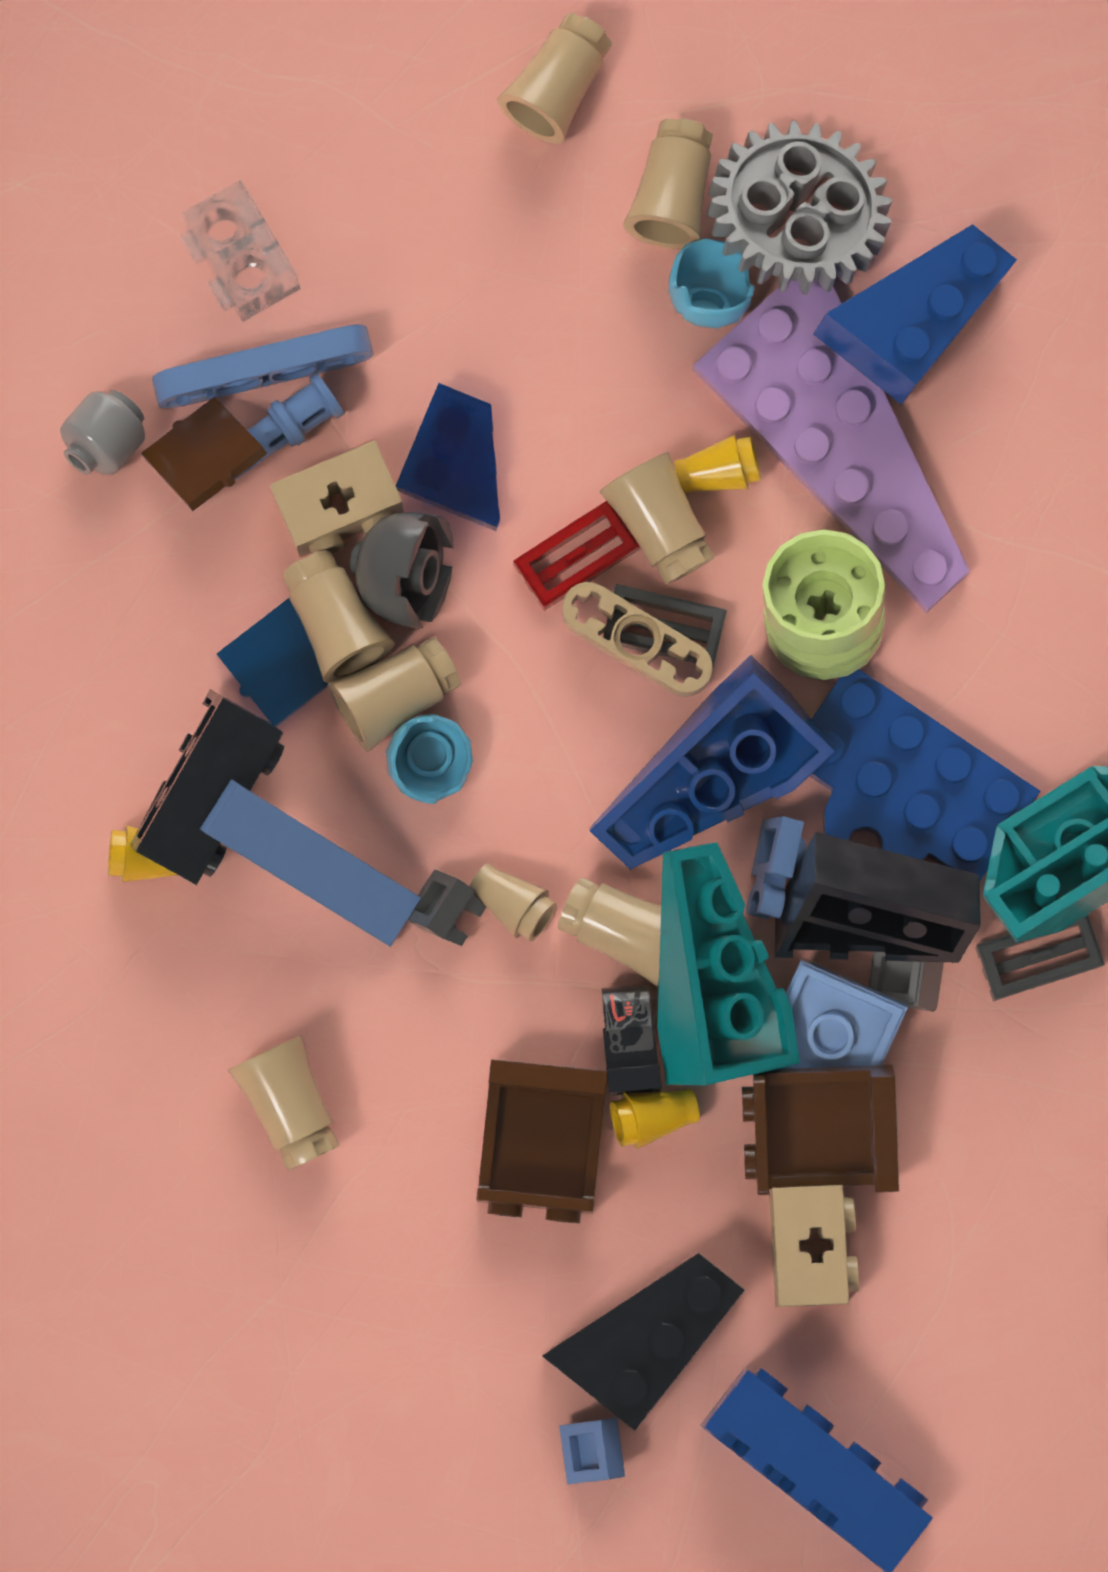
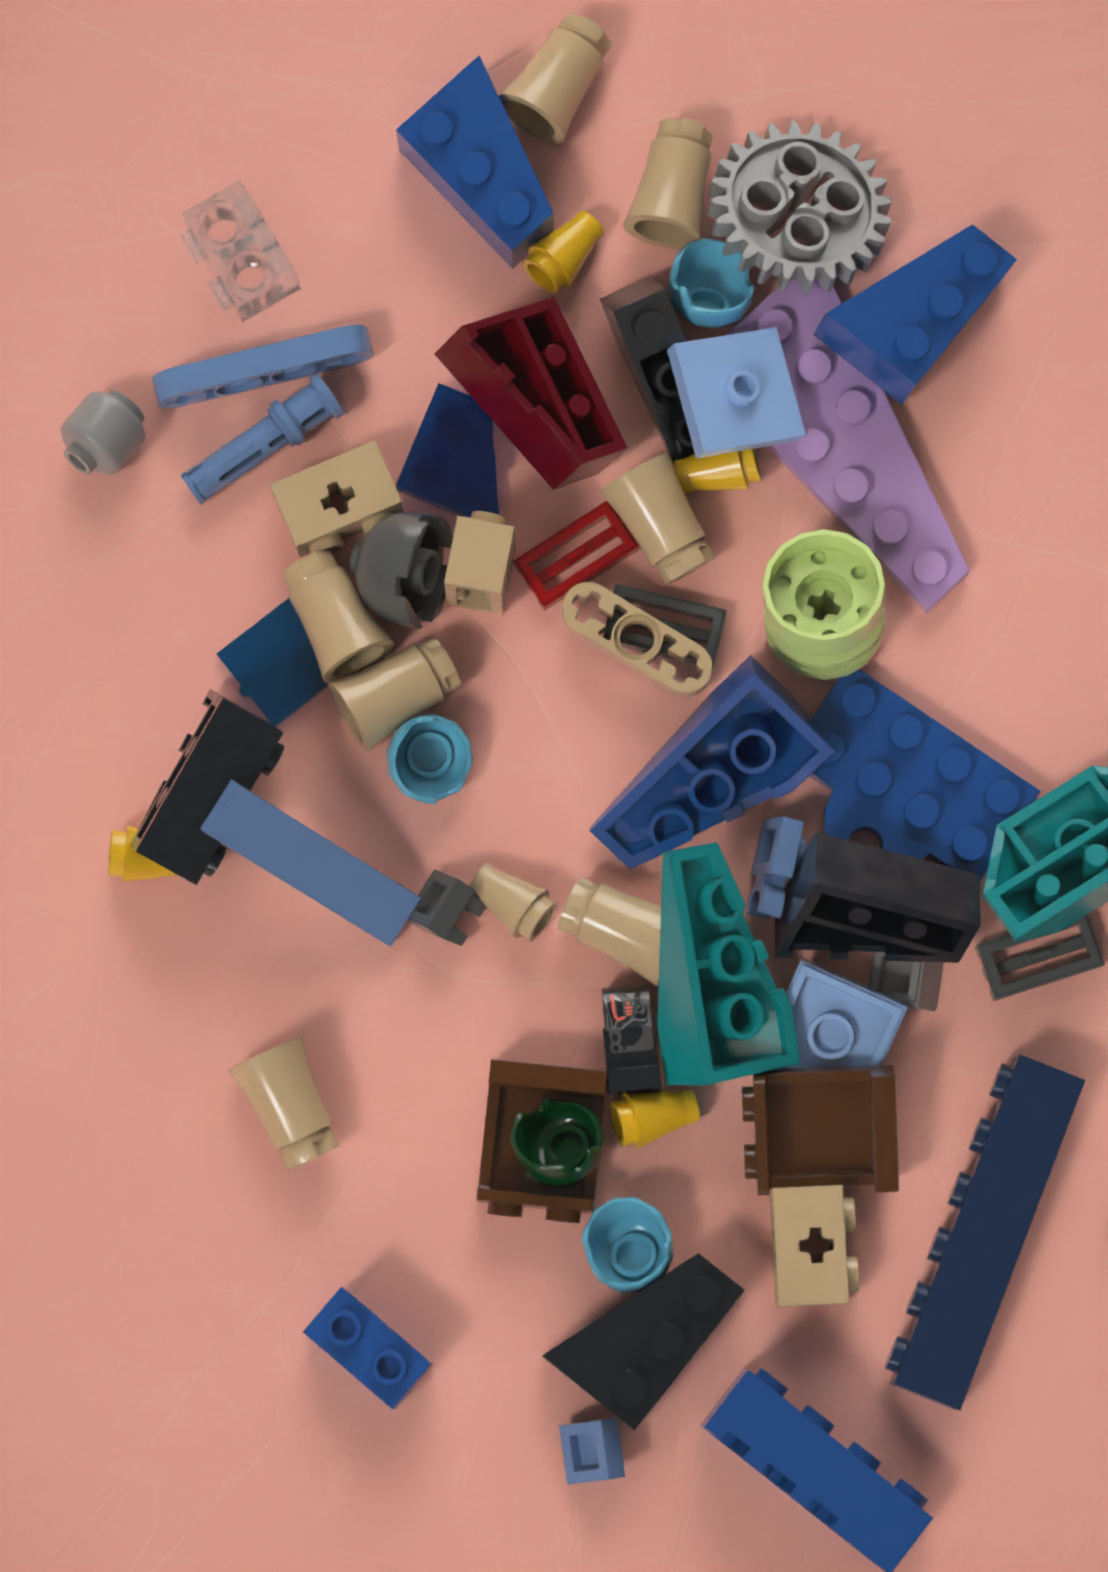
reddish brown piece [141,396,267,511] -> none
none -> blue brick [303,1287,433,1410]
none -> blue wedge [396,55,554,269]
none -> dark red wedge [434,297,628,490]
none -> tan brick [444,511,516,615]
none -> dark green hair [510,1098,605,1186]
none -> yellow cone [523,210,604,293]
none -> medium azure hair [582,1197,674,1293]
none -> black slope [599,276,695,465]
none -> light blue plate [667,327,806,459]
none -> dark blue brick [885,1054,1085,1411]

